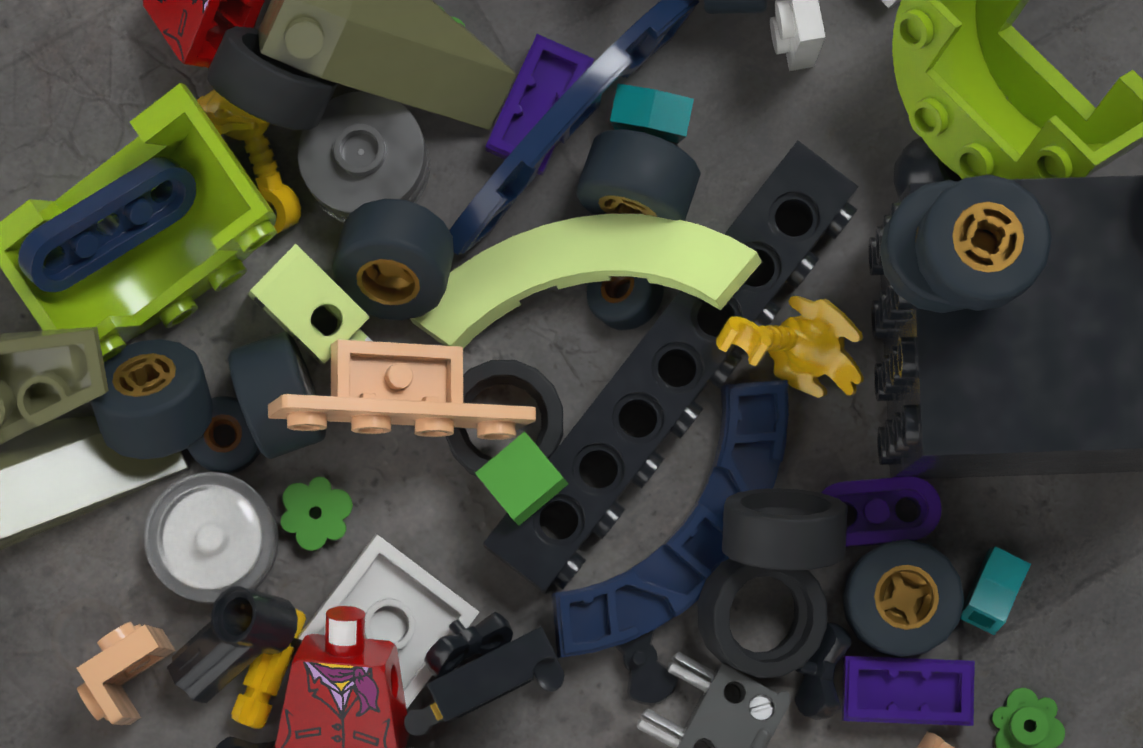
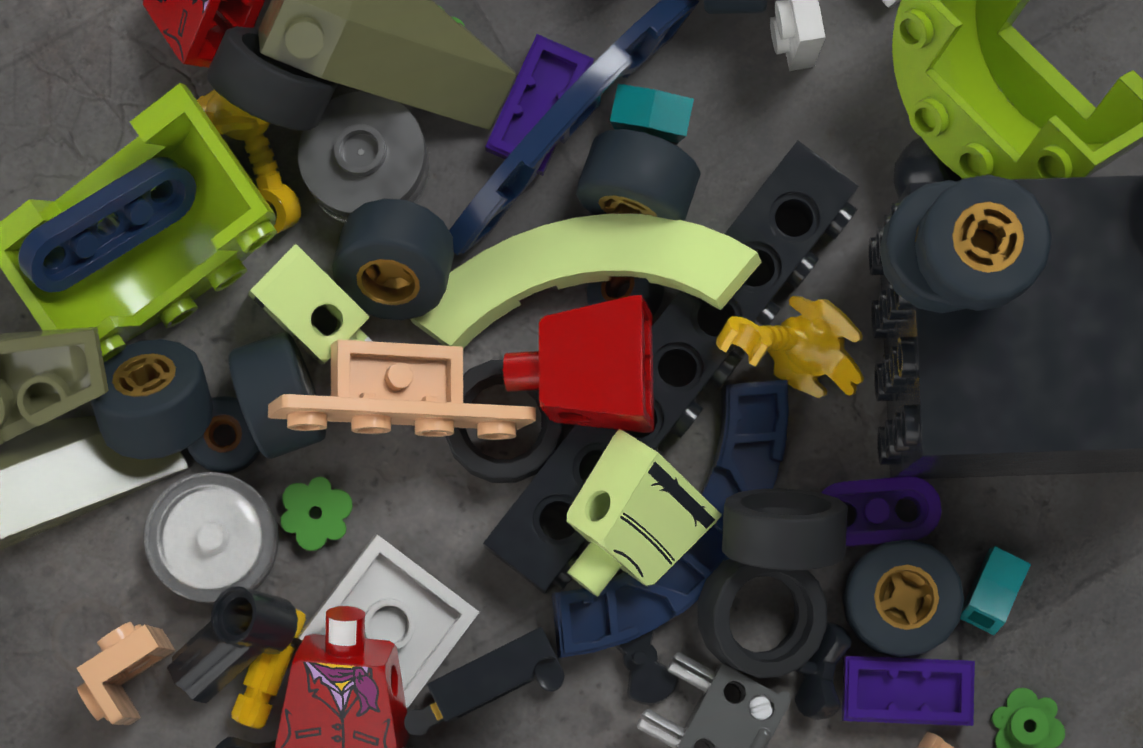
black piece [424,612,513,678] -> none
bright green tile [475,431,569,526] -> none
none -> red torso [503,295,654,433]
none -> yellowish green torso [567,428,722,597]

